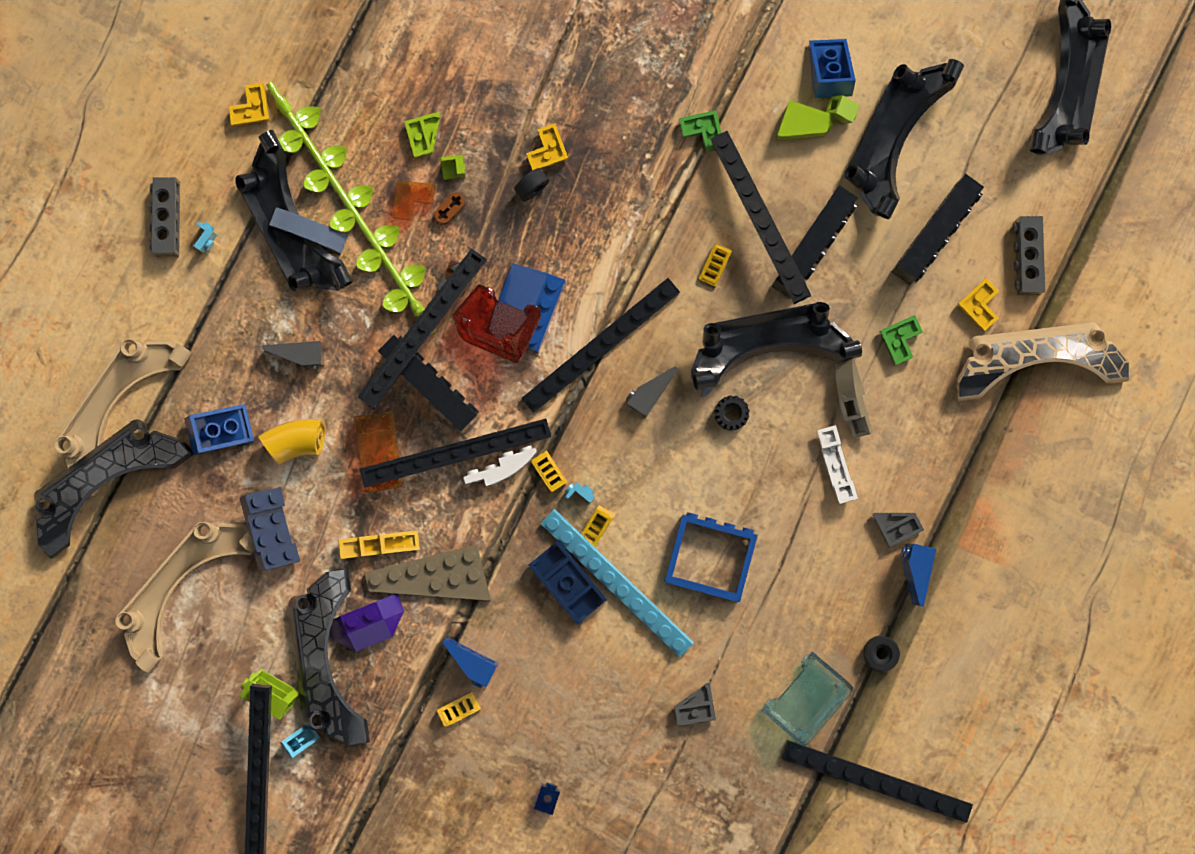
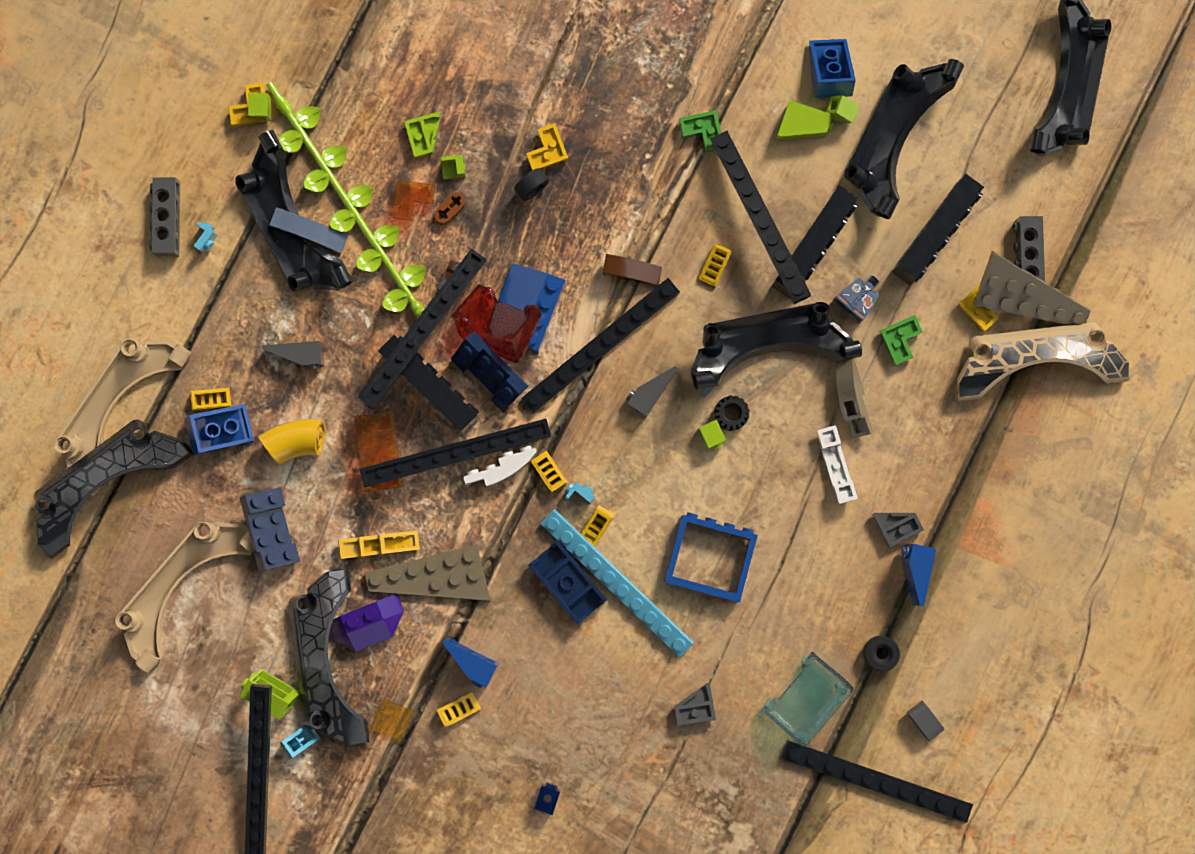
none -> yellow slope [190,388,231,412]
none -> lime panel [248,93,271,120]
none -> clear yellow piece [371,698,415,741]
none -> dark blue piece [451,331,528,413]
none -> reddish brown slope [603,254,662,286]
none -> lime brick [698,420,726,451]
none -> sand blue torso [833,275,880,323]
none -> dark grey beam [906,700,945,742]
none -> dark tan wing [974,251,1090,325]

